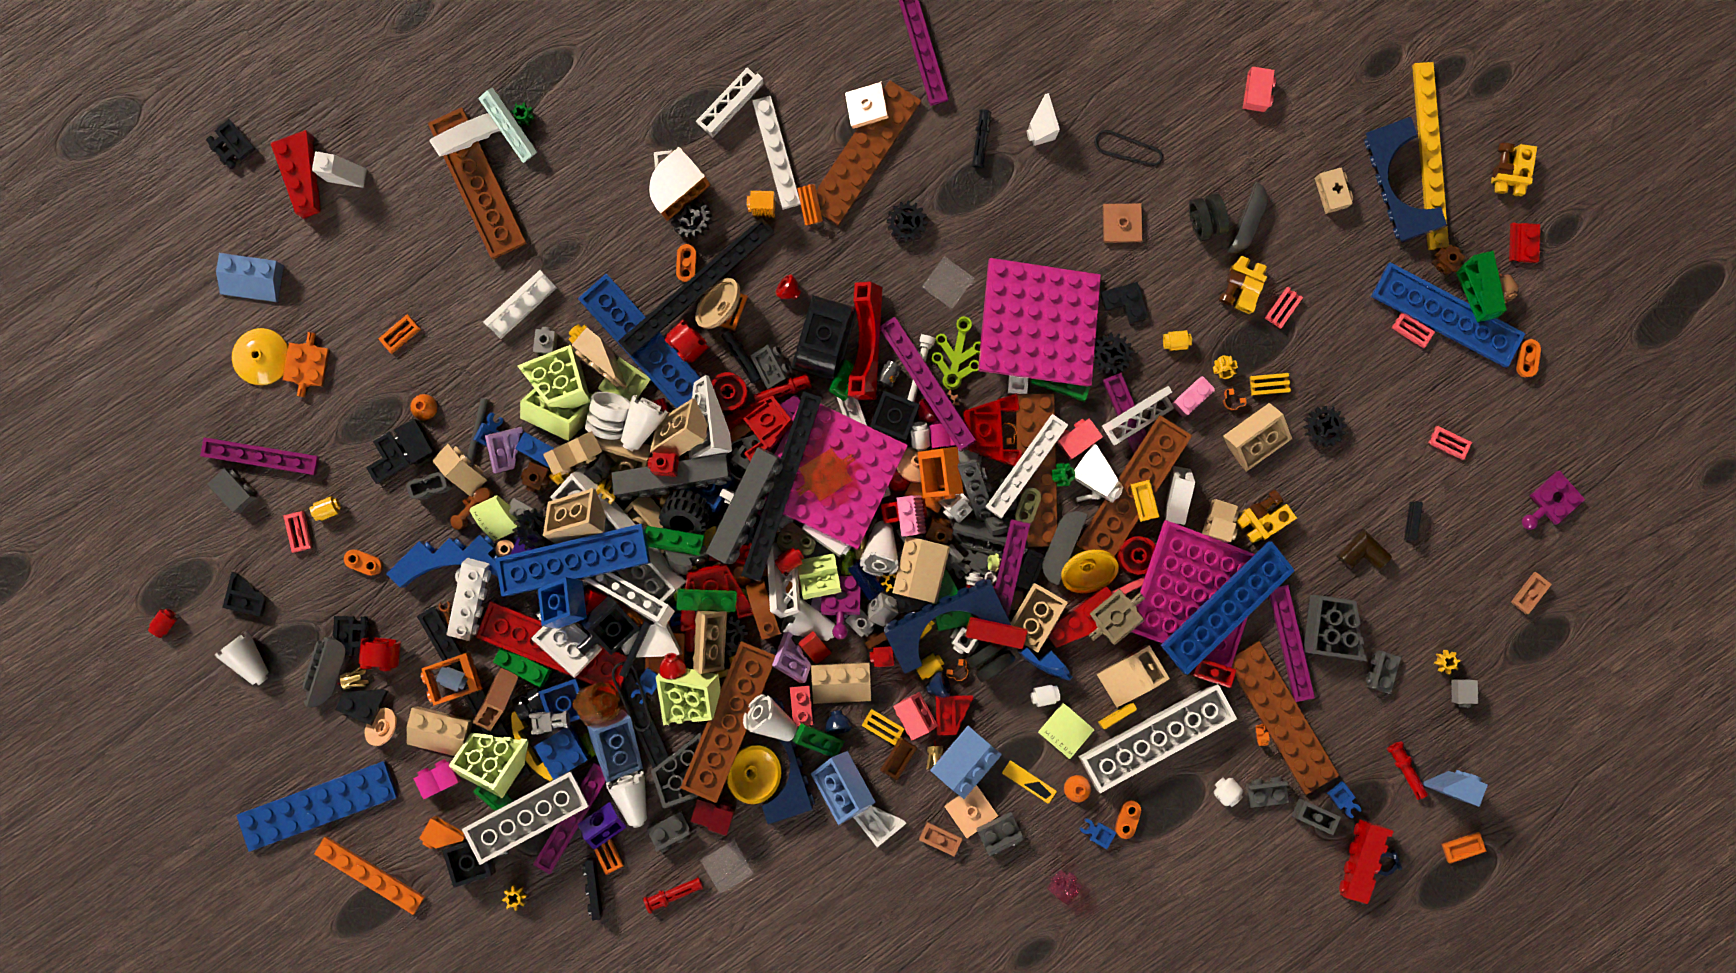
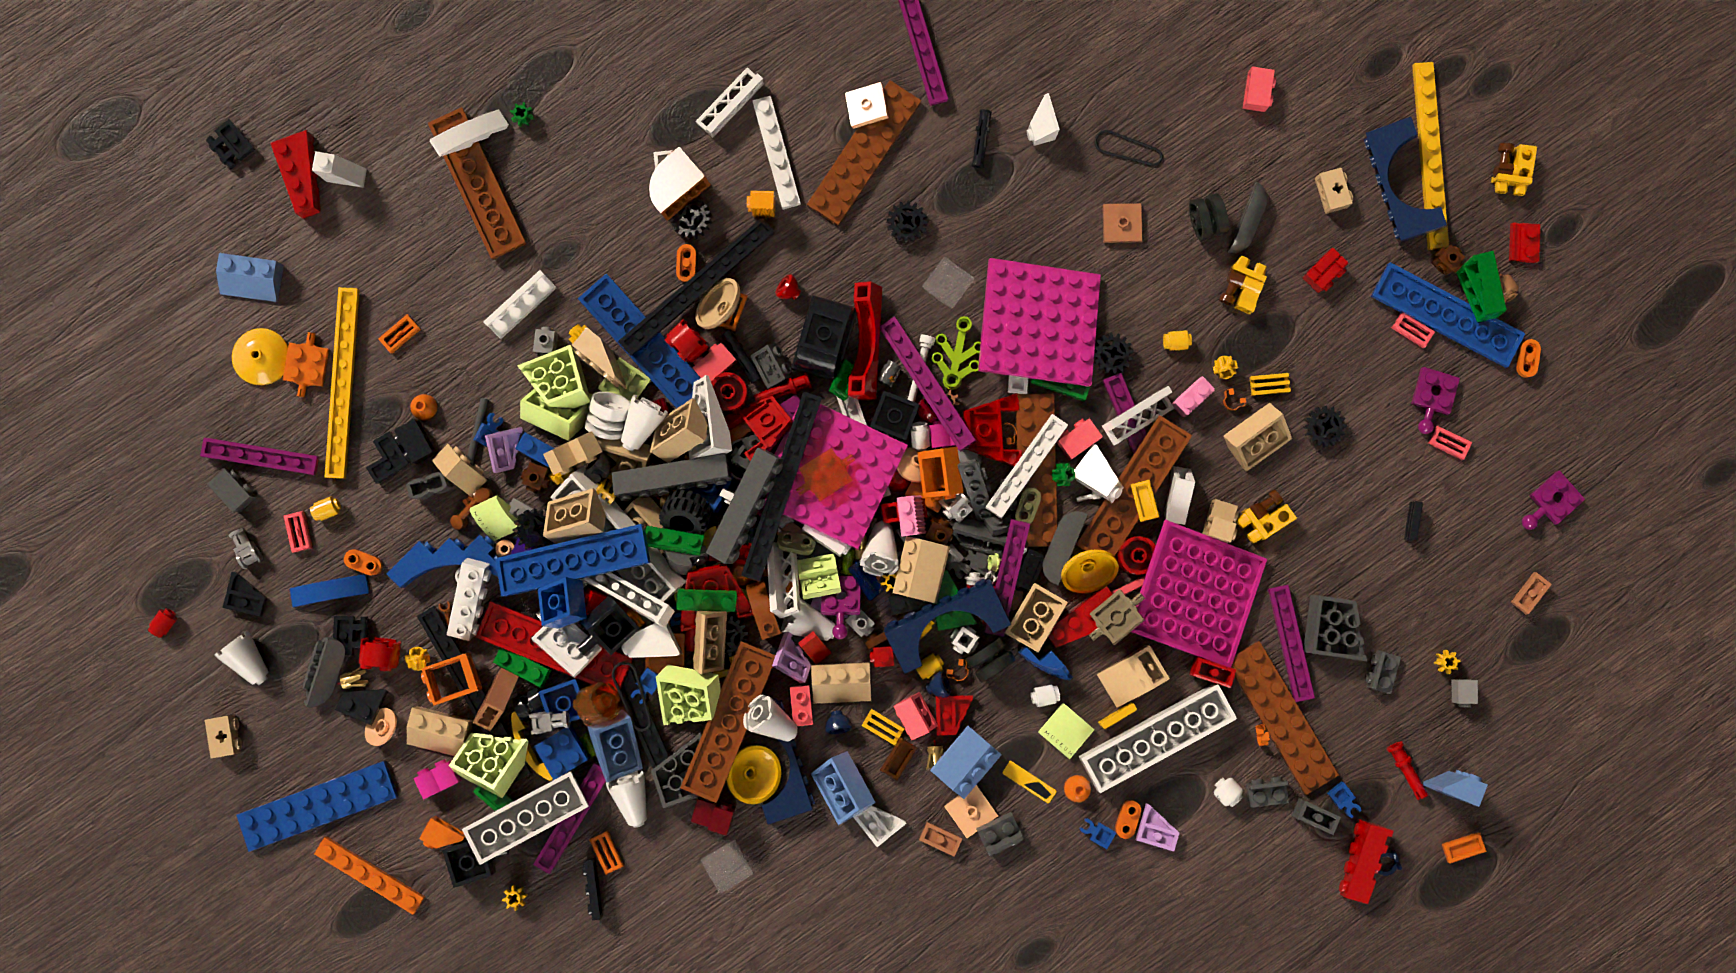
sand blue brick [436,667,468,692] -> none
light aqua plate [478,87,537,163] -> none
dark purple brick [577,802,627,850] -> none
black bar [619,621,651,678] -> none
red pin [643,877,703,914] -> none
dark grey bracket [647,811,692,853] -> none
red brick [648,452,680,477] -> none
red brick [659,653,687,679] -> none
red brick [774,547,804,574] -> none
green plate [792,723,845,757] -> none
orange tile [797,184,822,226] -> none
light grey brick [867,593,898,627] -> none
red tile [965,617,1028,649] -> none
clear pink brick [1047,870,1082,905] -> none
black plate [1100,282,1148,324] -> none
blue plate [1161,541,1295,675] -> none
coral tile [1265,287,1303,329] -> none
dark brown brick [1336,529,1392,570] -> none
none -> tan brick [205,714,242,758]
none -> light grey connector [228,528,263,569]
none -> blue slope [290,574,370,607]
none -> yellow plate [325,287,360,479]
none -> yellow gear [405,647,430,671]
none -> coral brick [692,343,737,382]
none -> lavender wing [1136,803,1179,851]
none -> red brick [1302,248,1349,293]
none -> magenta plate [1411,367,1460,434]

